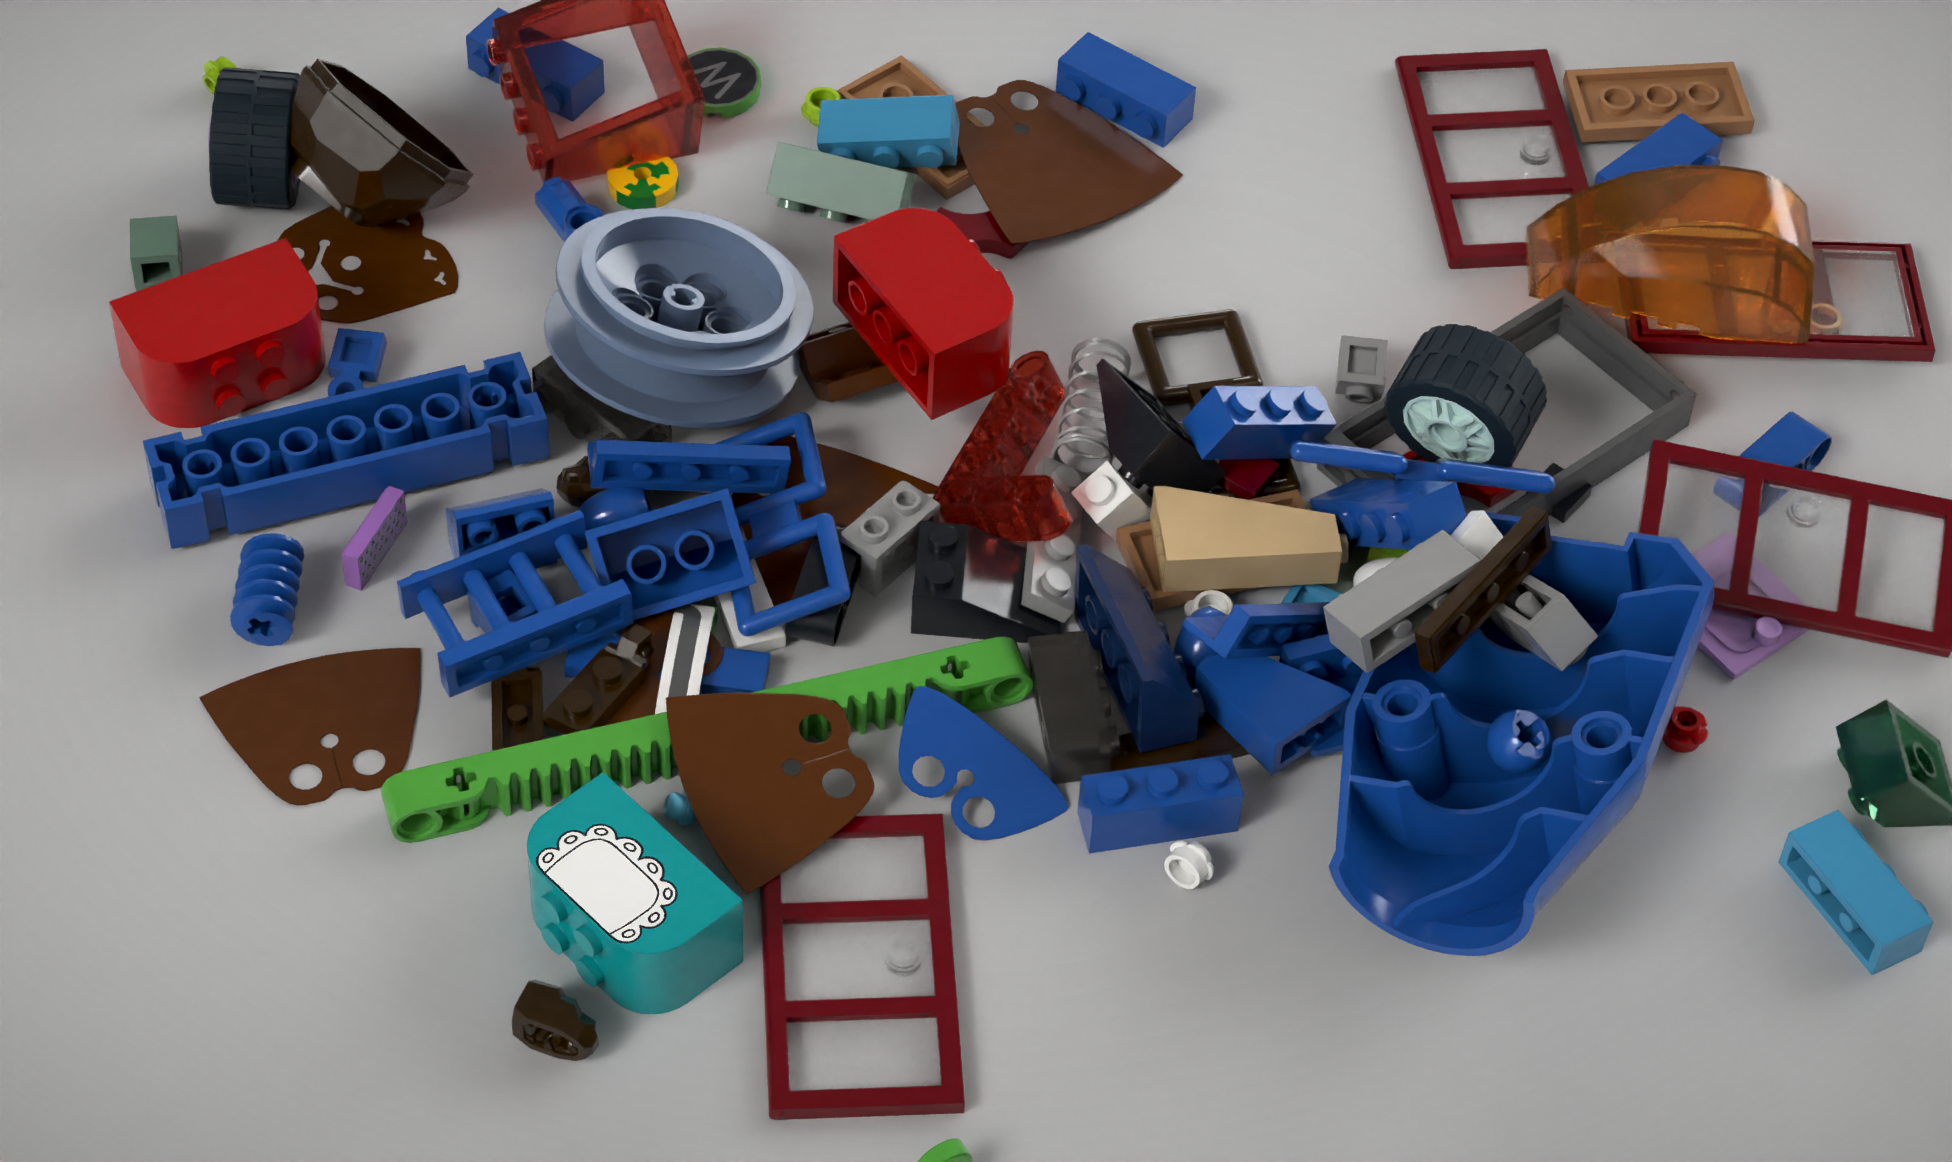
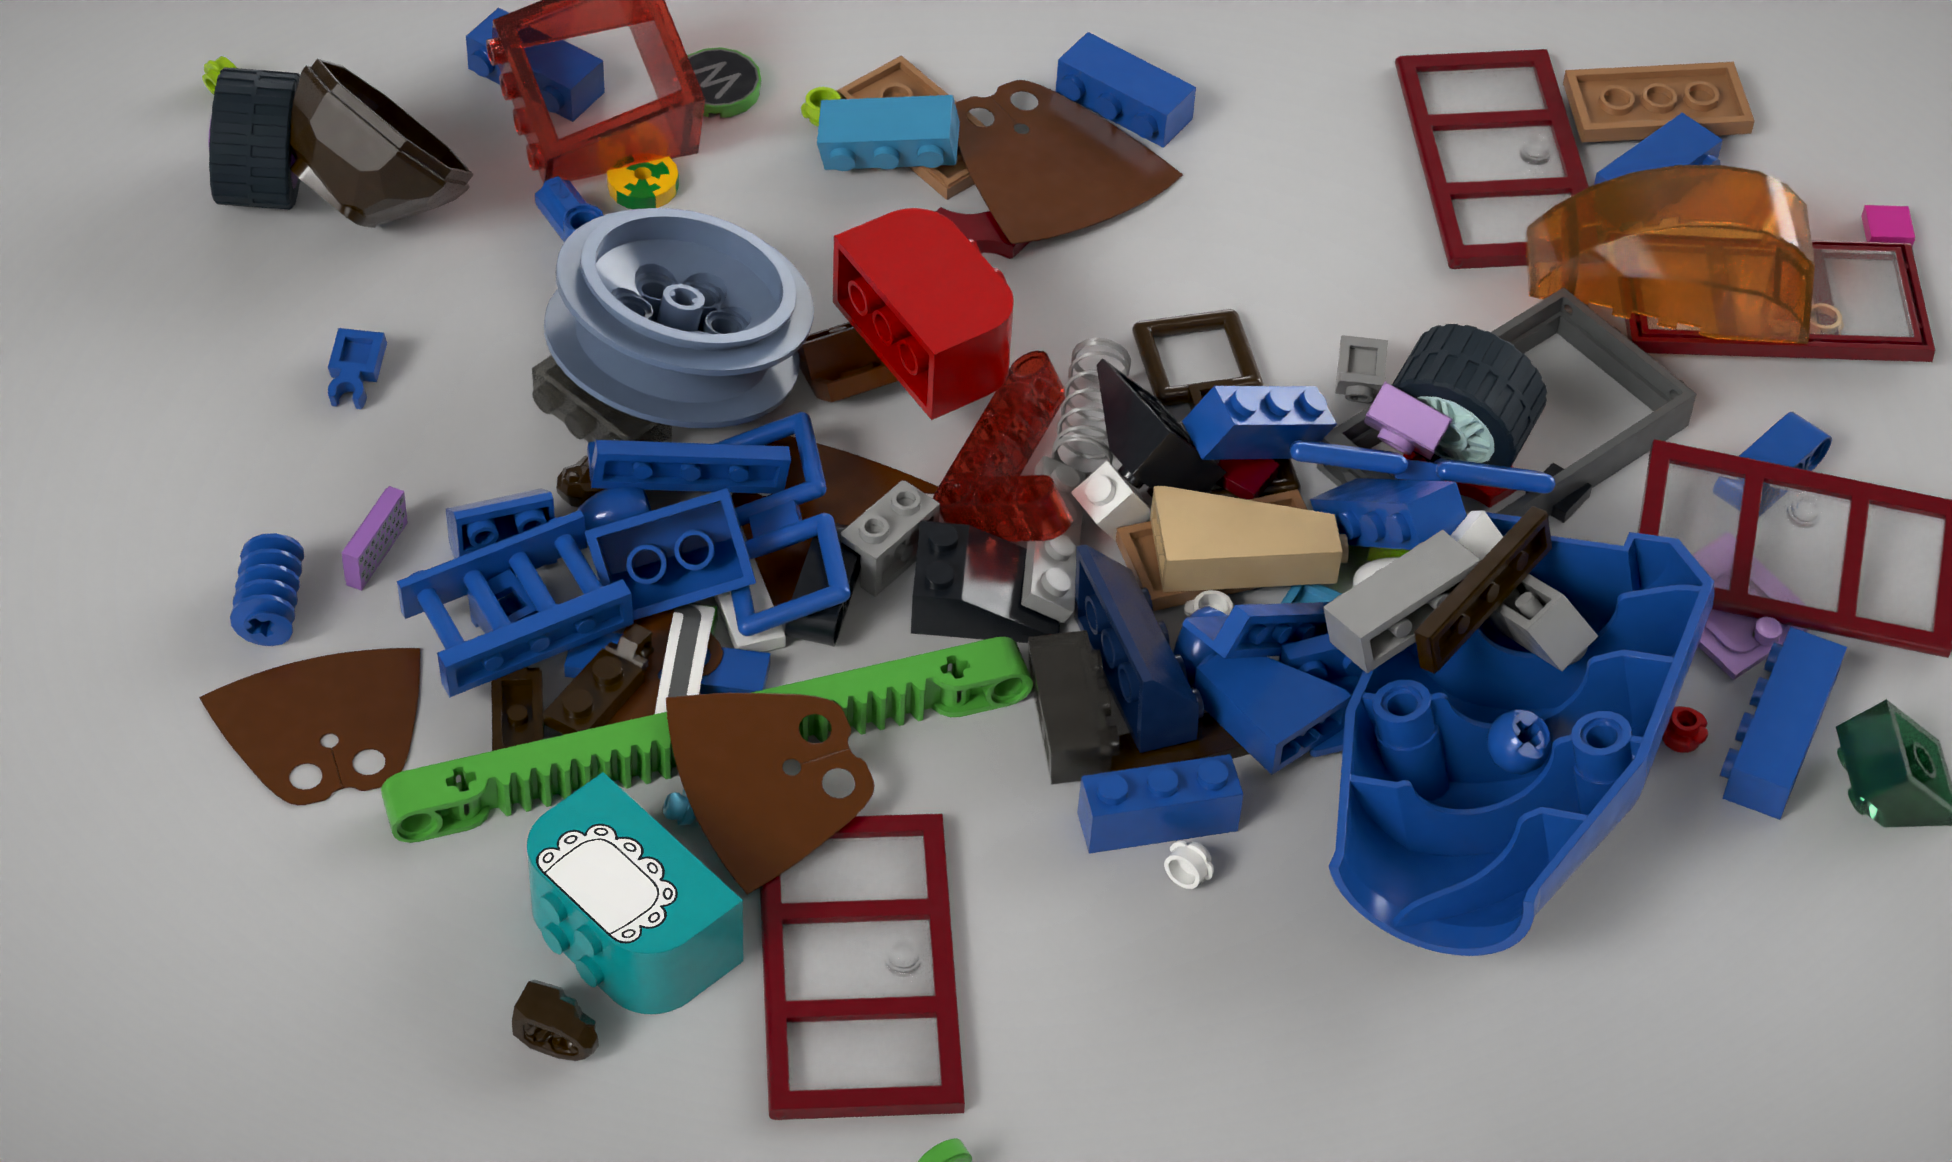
red brick [109,238,326,428] -> none
sand green brick [130,215,182,291] -> none
blue brick [143,352,550,549] -> none
reddish brown piece [277,206,458,323] -> none
sand green brick [766,141,916,223] -> none
blue piece [898,686,1068,841] -> none
dark azure brick [1778,810,1933,975] -> none
none -> lavender piece [1364,382,1453,460]
none -> blue brick [1720,627,1847,820]
none -> dark pink tile [1861,205,1915,247]

